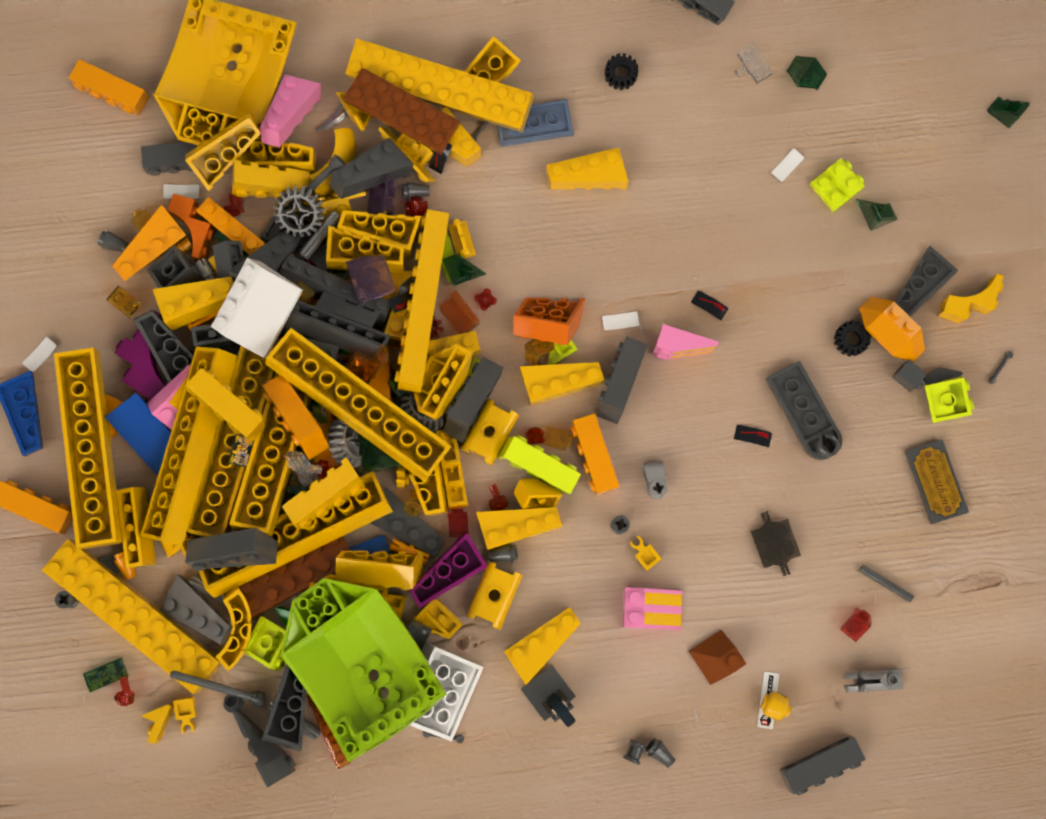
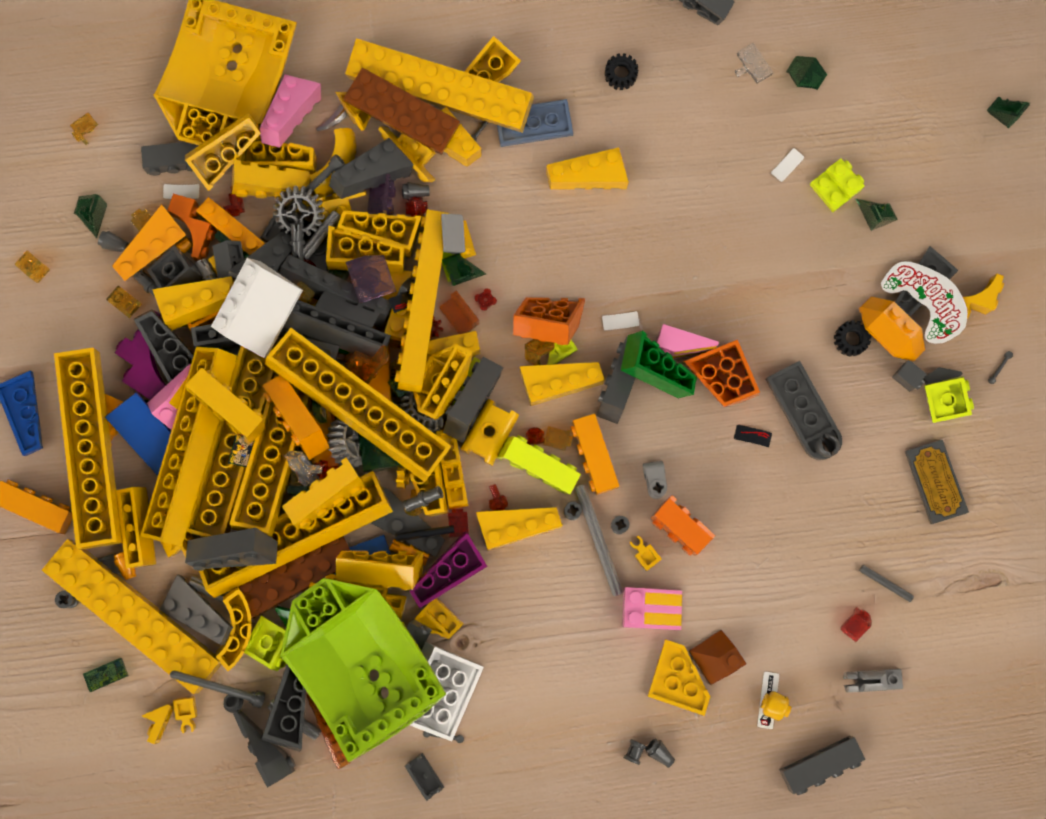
white sticker [22,337,57,372] -> none
light orange brick [68,59,149,116] -> none
clear red plate [114,676,135,706] -> none
black sticker [429,144,452,174] -> none
yellow piece [466,561,523,630] -> none
dark grey cone [488,543,518,563] -> none
yellow wedge [504,607,581,685] -> none
yellow slope [513,478,562,509] -> none
dark grey plate [521,664,576,727] -> none
black sticker [691,290,728,320] -> none
clear smoke plate [750,511,801,576] -> none
none -> clear yellow bracket [15,250,50,283]
none -> clear yellow bracket [70,112,98,145]
none -> clear green slope [74,194,107,238]
none -> dark grey pin [133,269,158,297]
none -> dark grey pin [289,222,305,261]
none -> black bar [395,525,455,542]
none -> dark grey pin [403,486,444,512]
none -> dark grey hinge [404,753,444,801]
none -> light grey slope [441,214,465,254]
none -> dark grey bush [564,502,582,520]
none -> light grey axle [575,484,623,596]
none -> green wedge [621,330,697,399]
none -> yellow plate [647,639,710,716]
none -> orange wedge [651,495,715,556]
none -> orange wedge [684,339,760,407]
none -> sticker [881,261,968,344]

